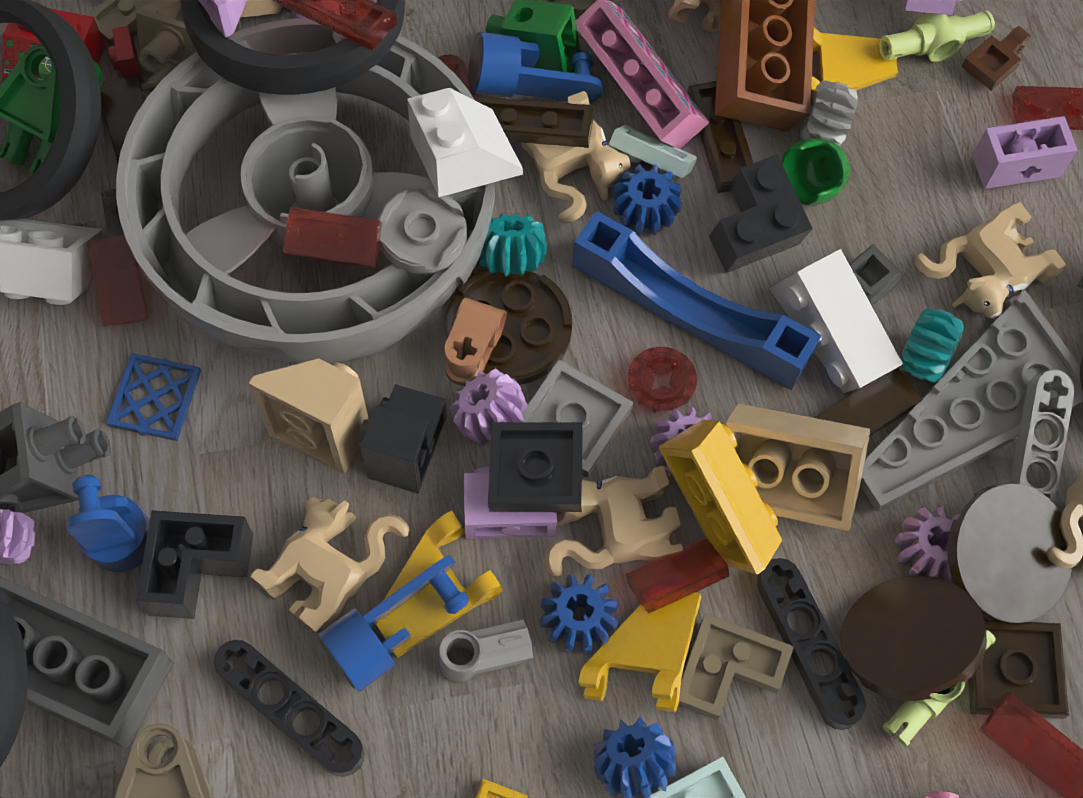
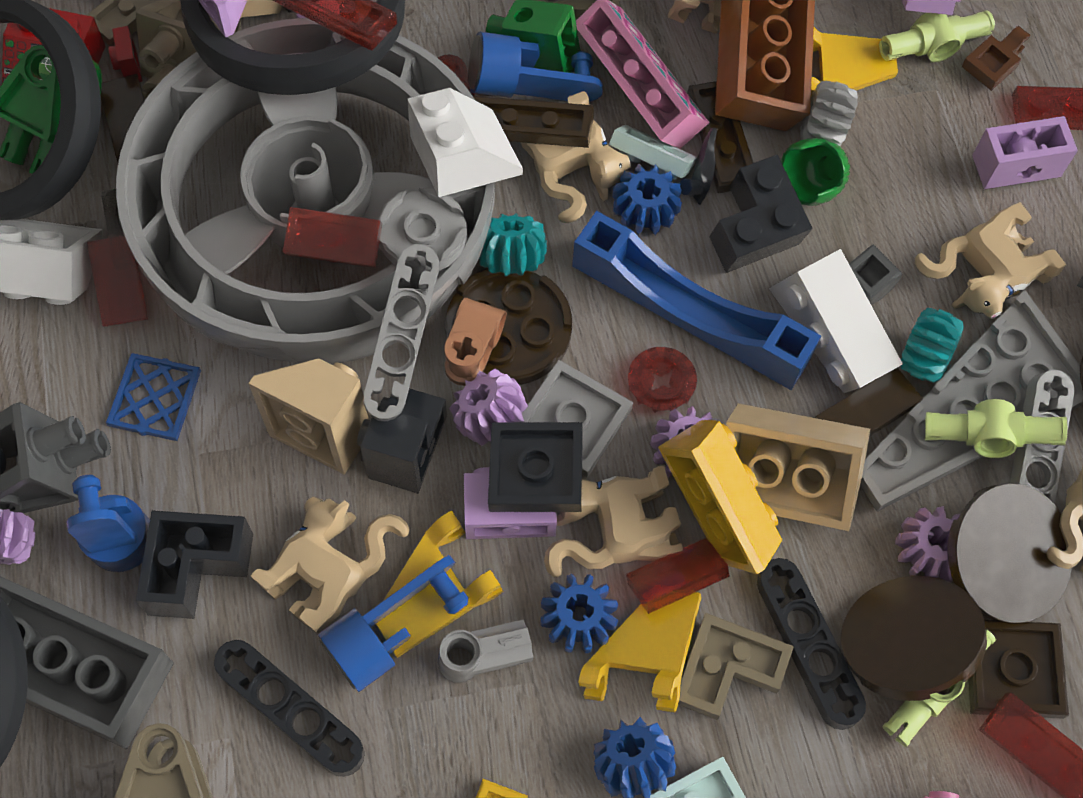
none -> light grey beam [364,244,439,421]
none -> black bar [679,128,717,205]
none -> yellowish green pin [925,399,1068,458]

